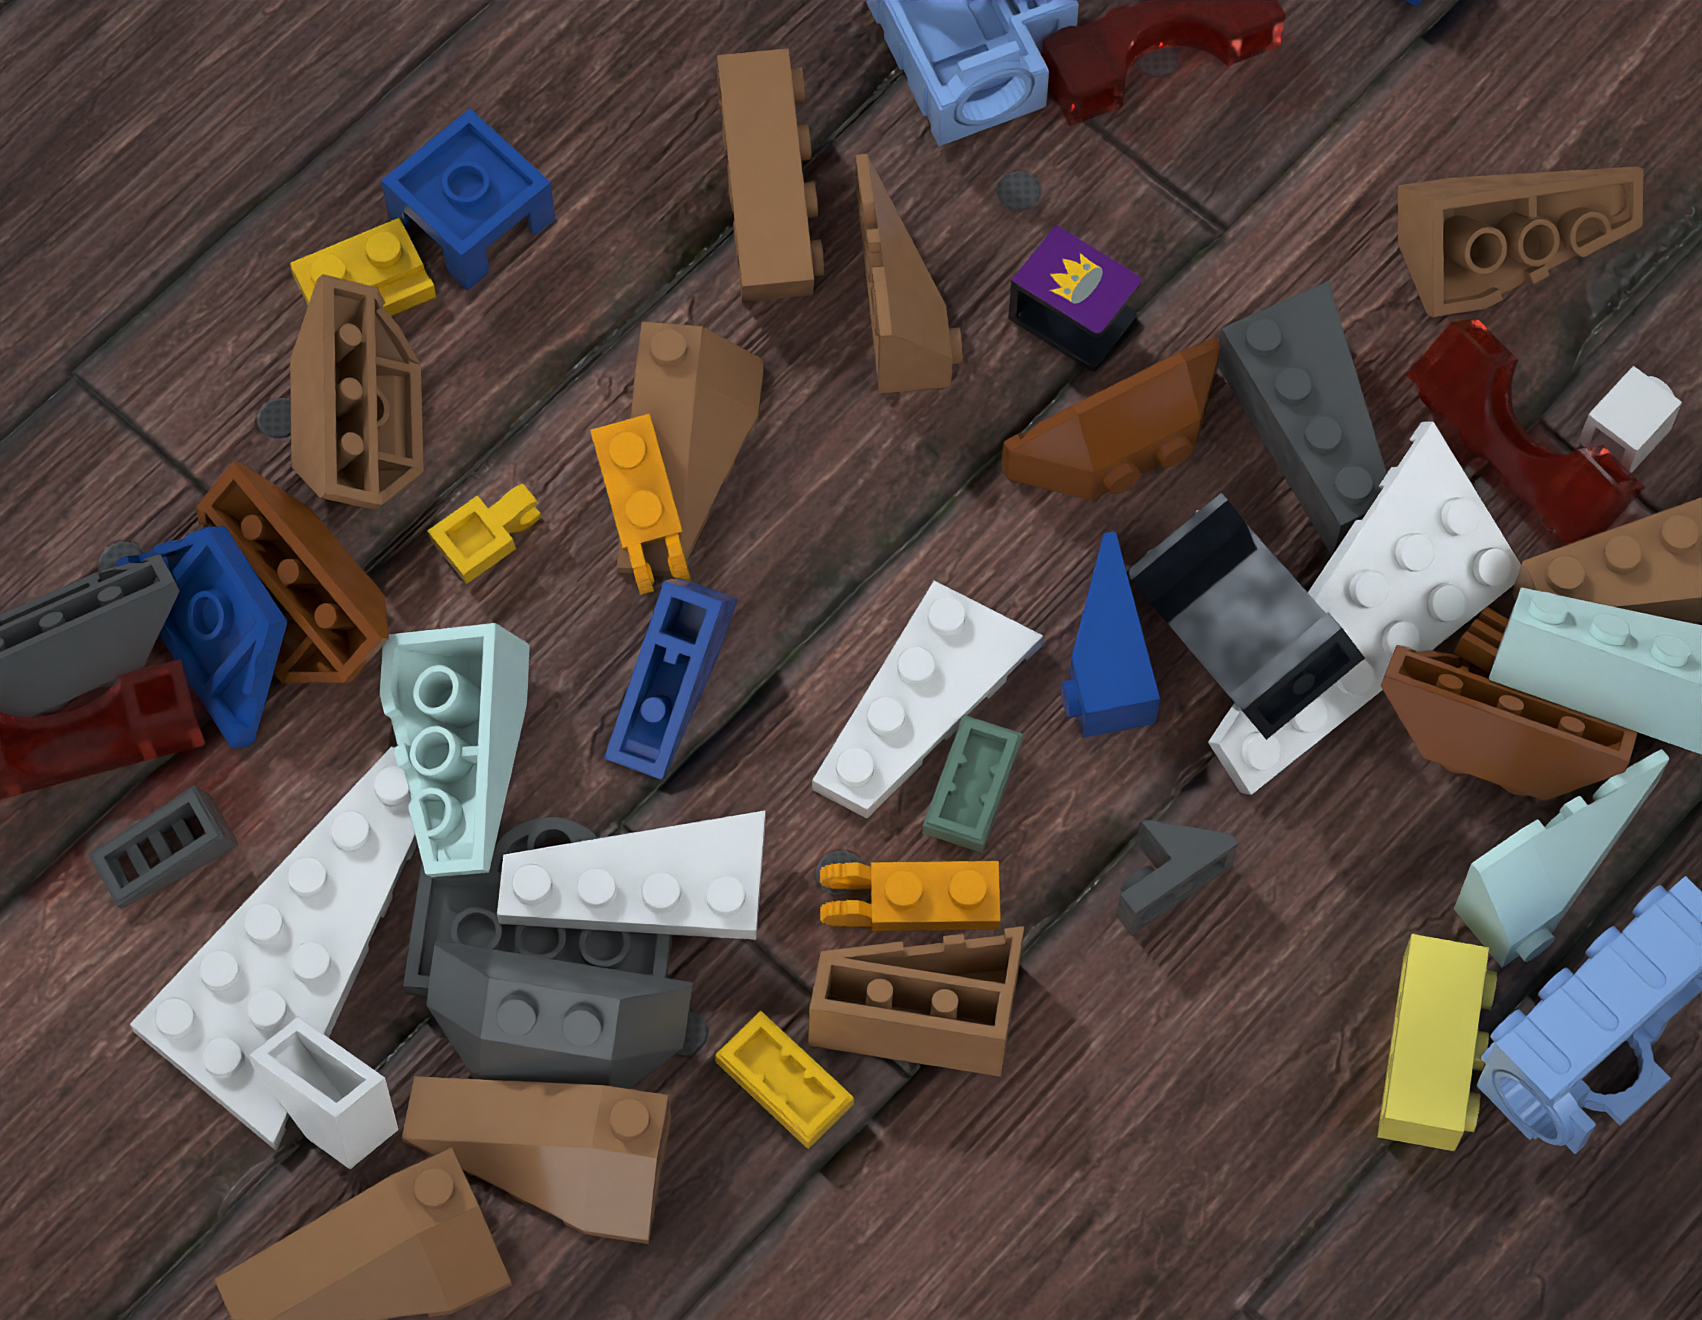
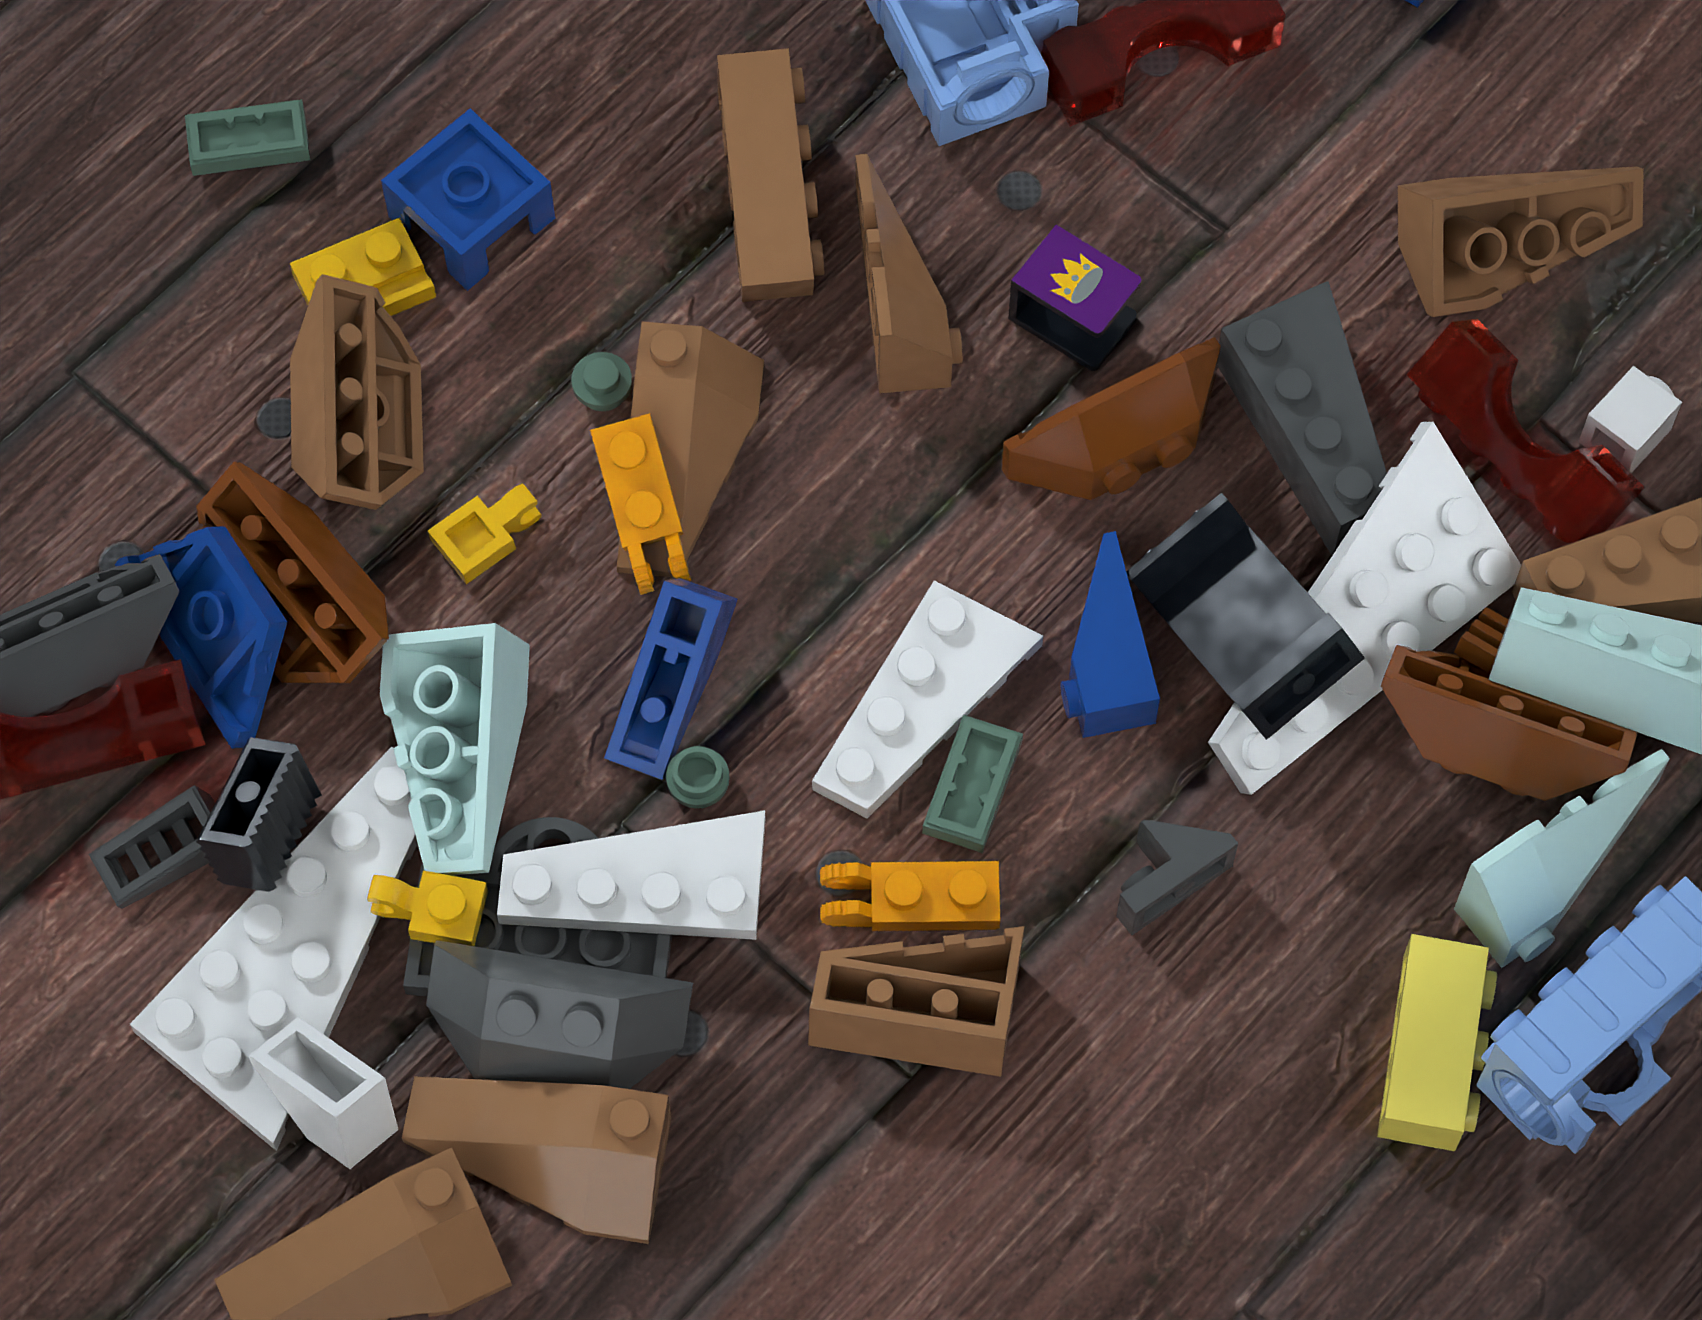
yellow plate [715,1011,854,1149] -> none
none -> sand green plate [185,99,311,176]
none -> black brick [196,737,322,892]
none -> yellow plate [367,870,488,946]
none -> sand green plate [571,352,632,411]
none -> sand green plate [666,746,730,808]

